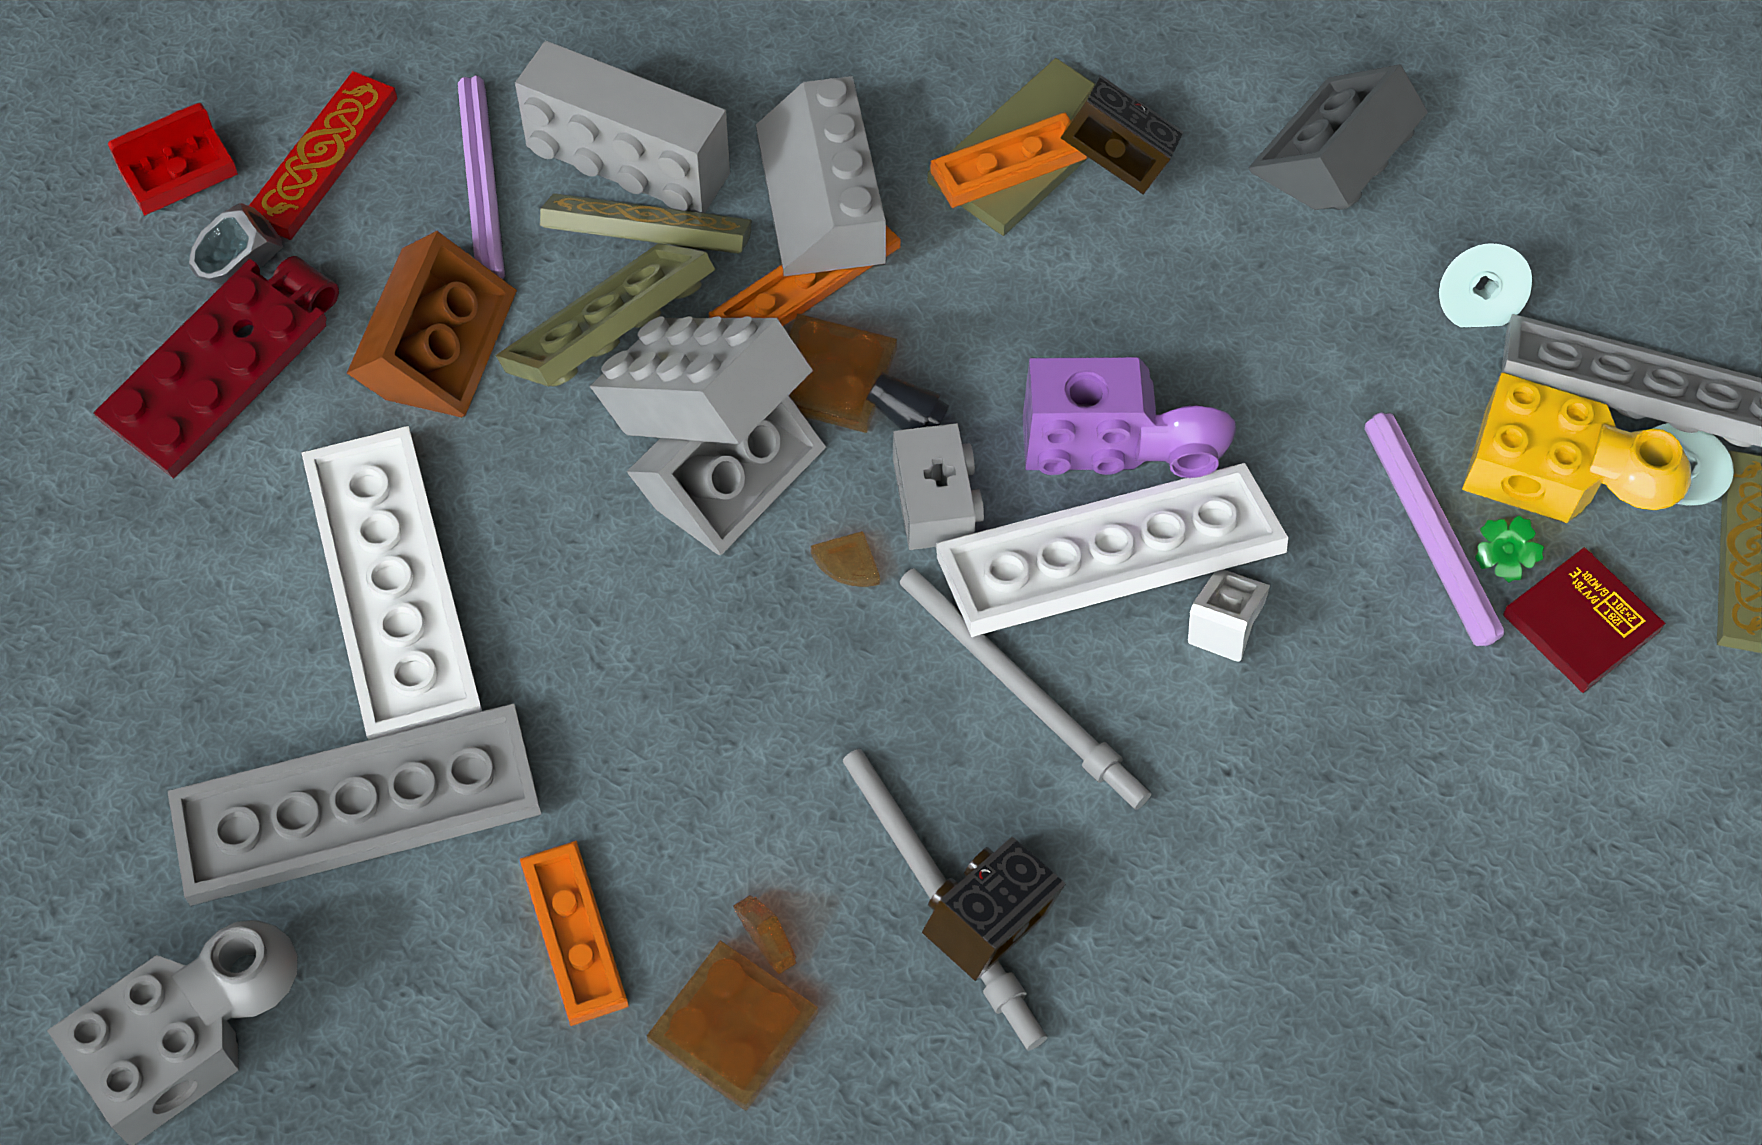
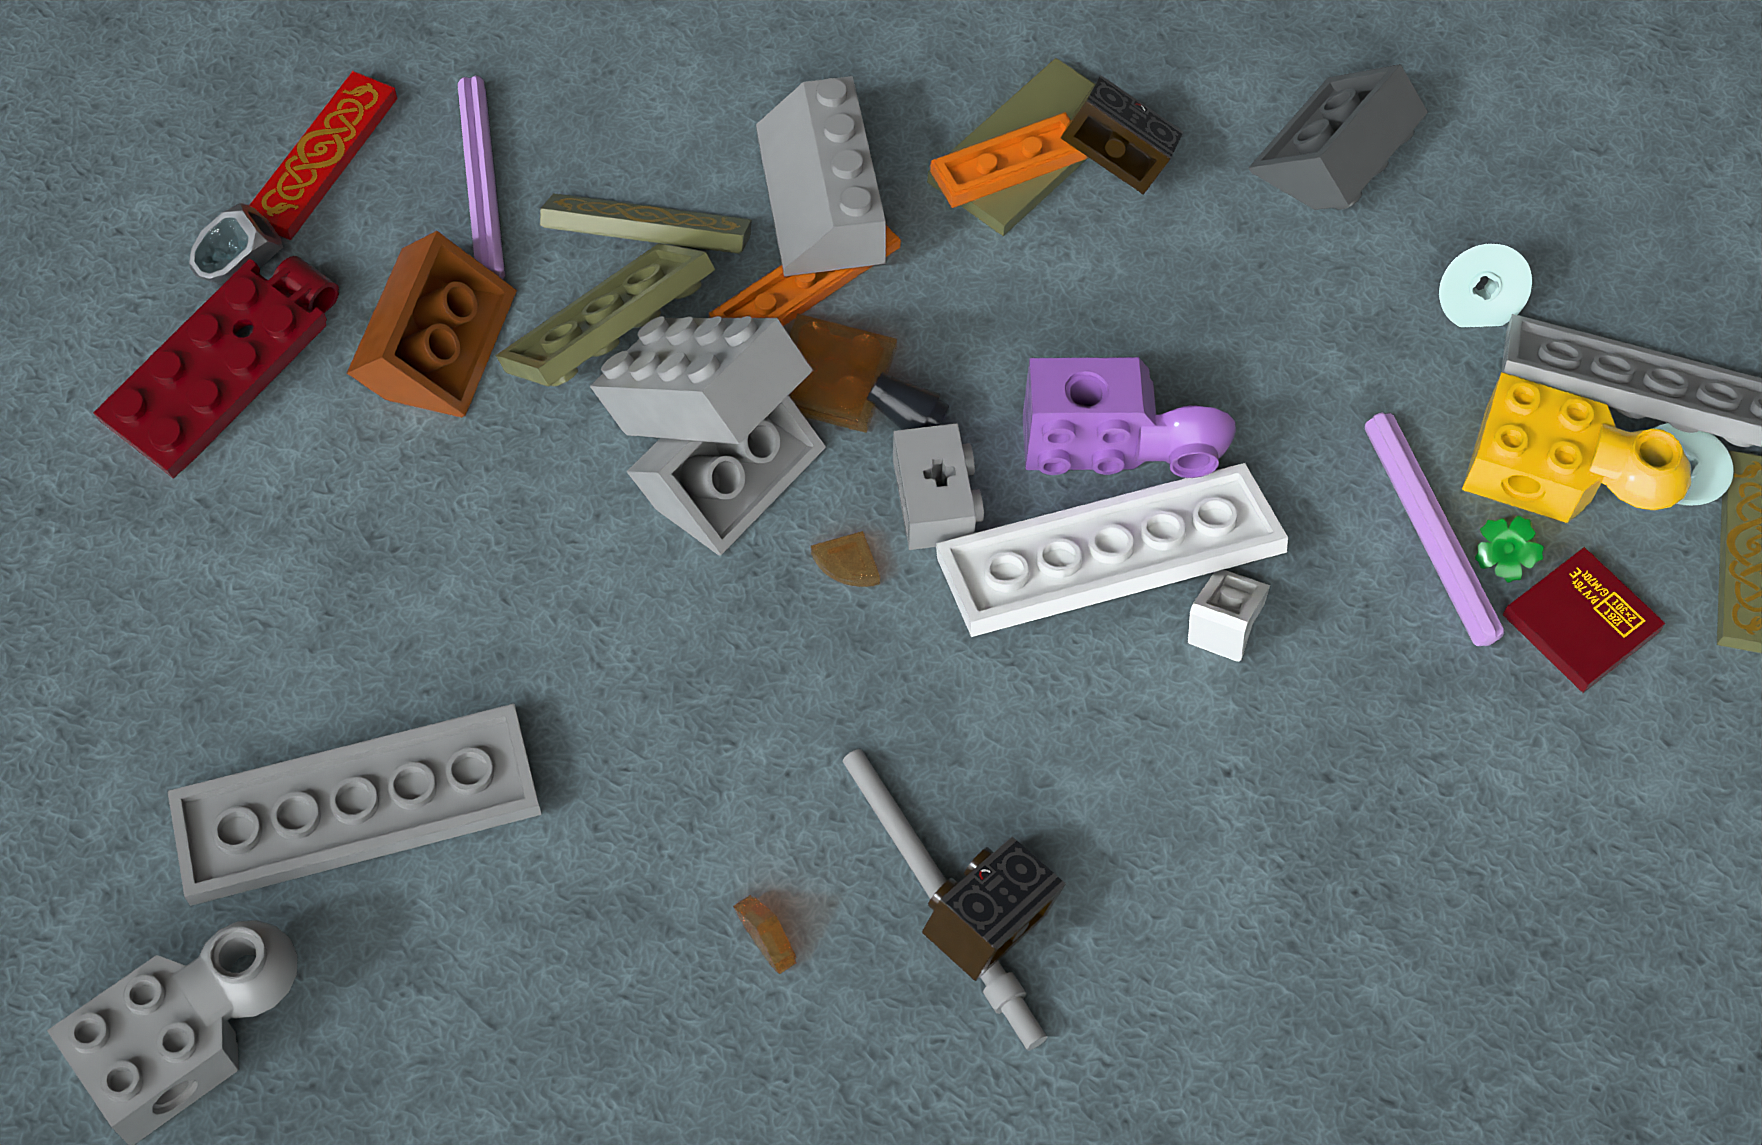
red bracket [108,103,238,216] -> none
white plate [302,426,482,740] -> none
light grey brick [515,40,730,213] -> none
orange tile [520,841,629,1026] -> none
clear orange plate [646,940,818,1111] -> none
light grey bar [900,568,1152,810] -> none

